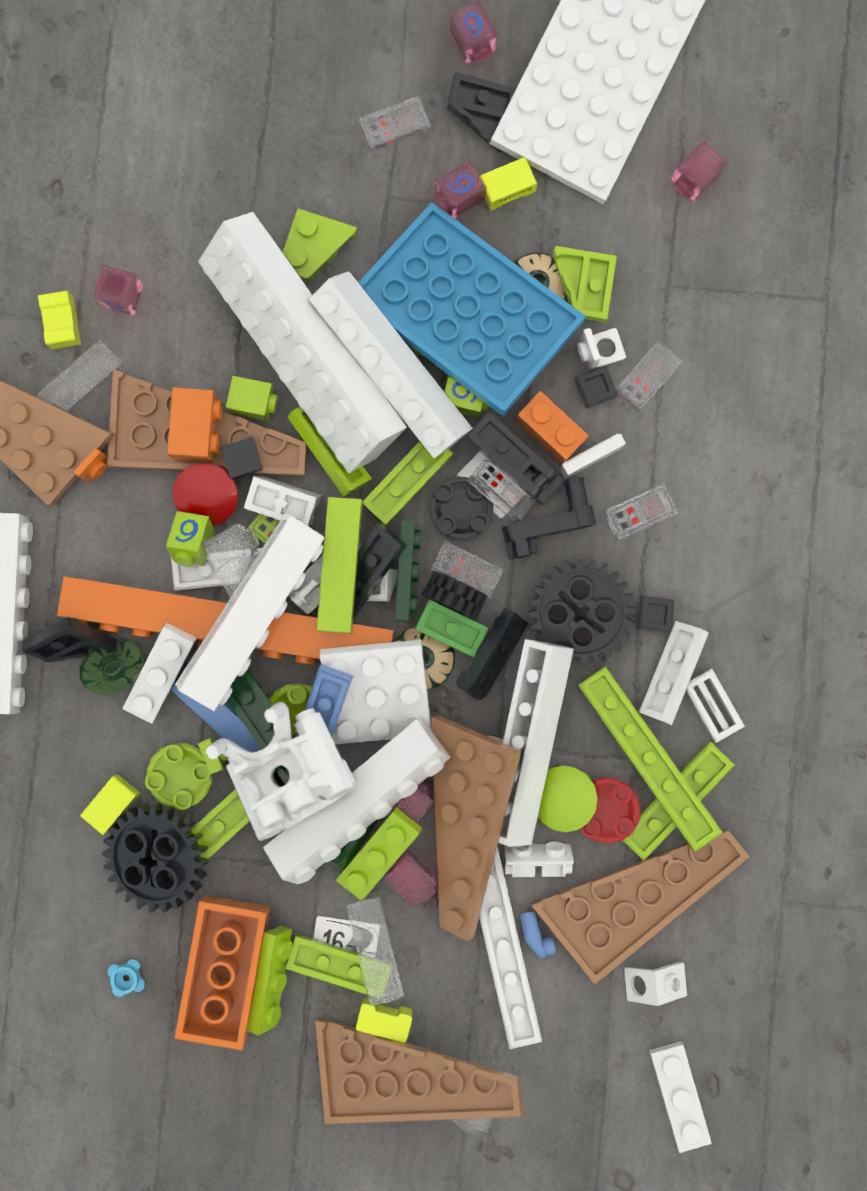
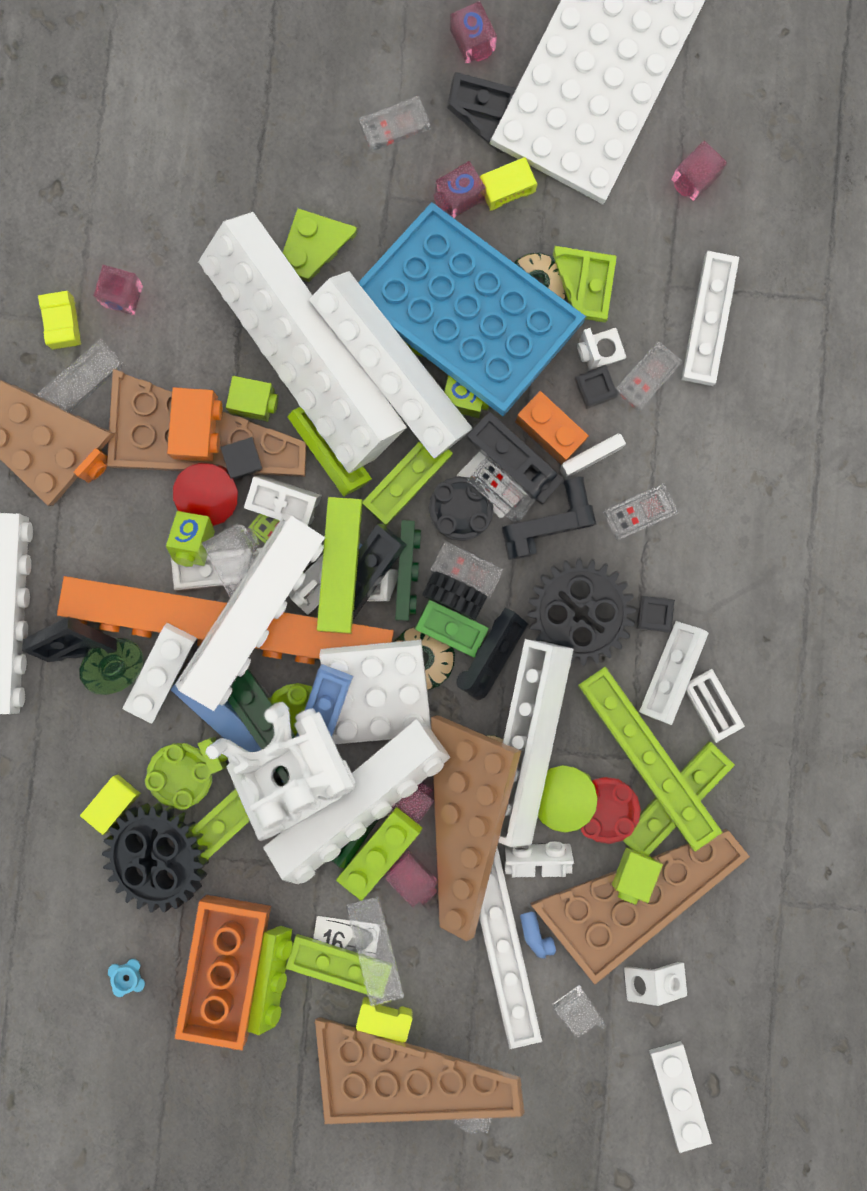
none -> clear panel [553,985,607,1038]
none -> lime brick [612,848,663,905]
none -> white plate [681,251,739,386]

